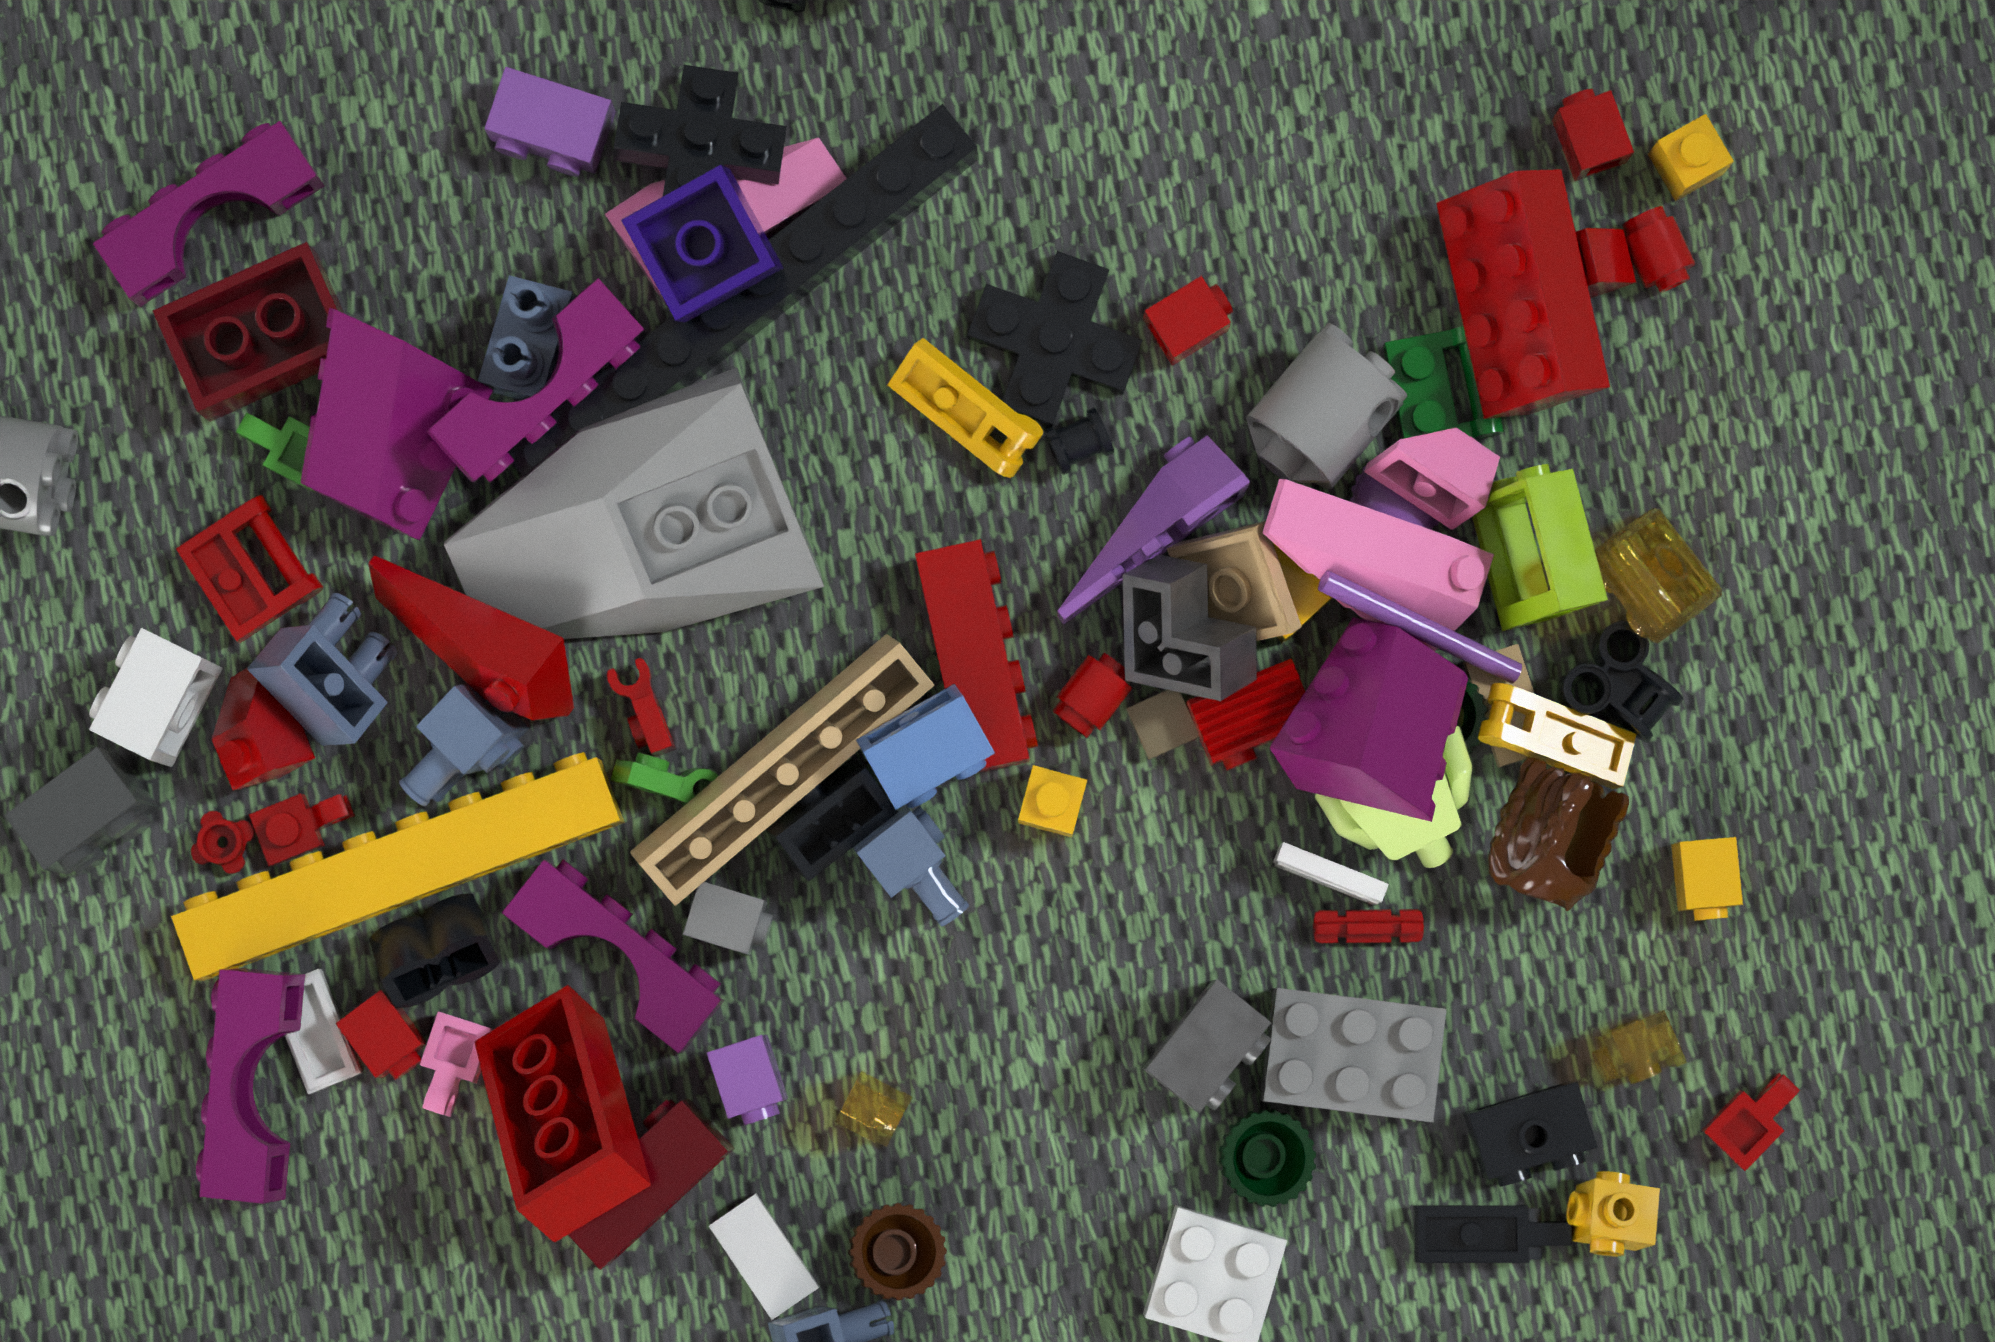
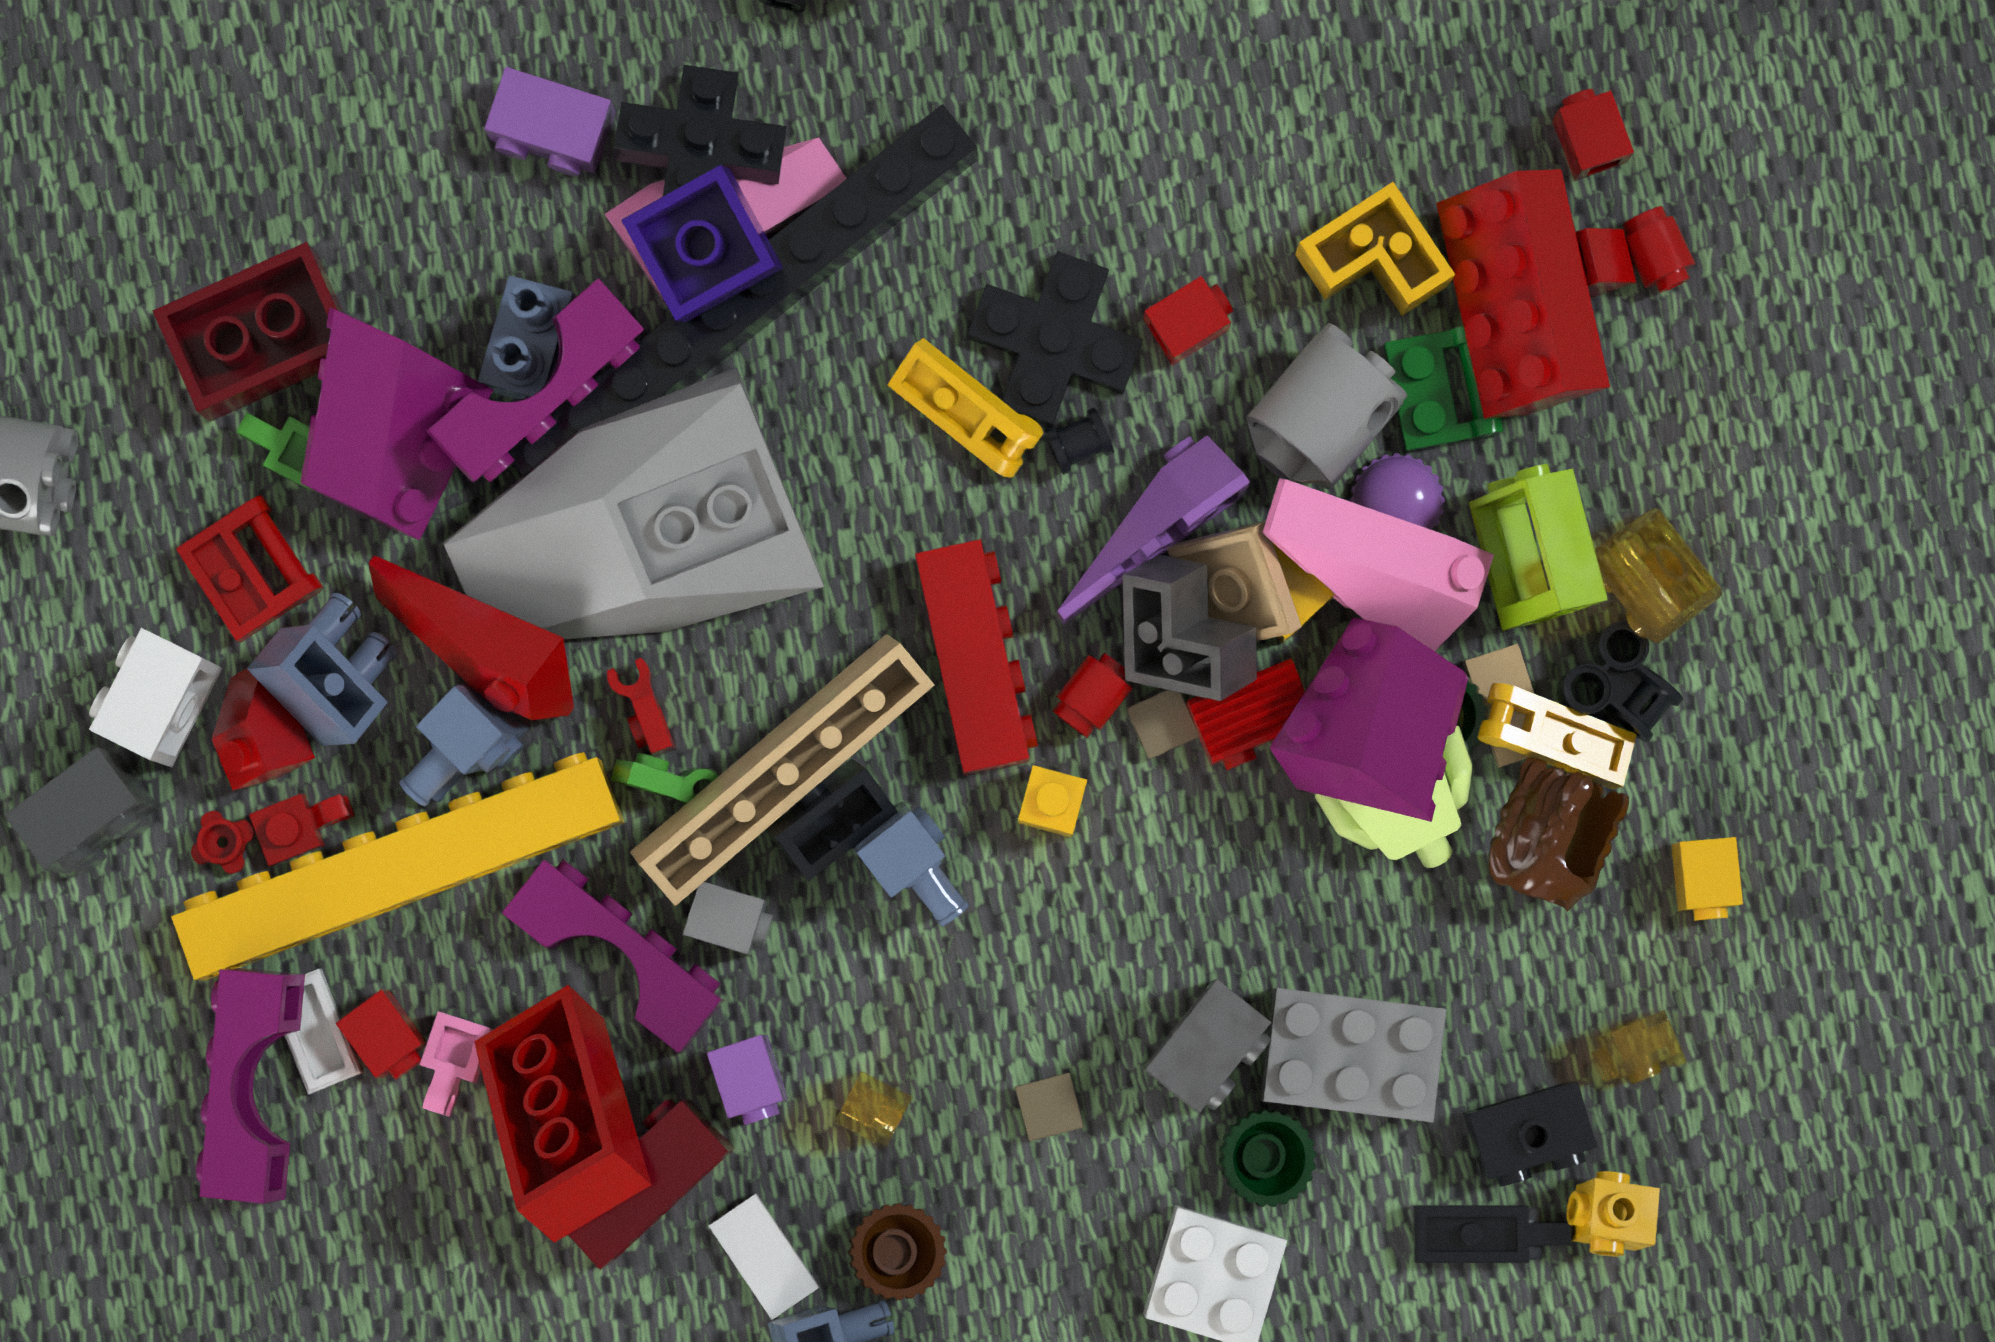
magenta arch [93,121,325,307] -> none
black brick [369,893,500,1008] -> none
medium blue brick [856,684,995,810] -> none
white tile [1273,842,1389,906] -> none
red axle [1313,909,1424,943] -> none
medium lavender bar [1318,570,1522,684] -> none
bright pink slope [1364,428,1500,530] -> none
yellow brick [1648,114,1734,201] -> none
red plate [1702,1073,1800,1171] -> none
none -> dark tan tile [1015,1073,1084,1142]
none -> yellow brick [1295,182,1455,316]

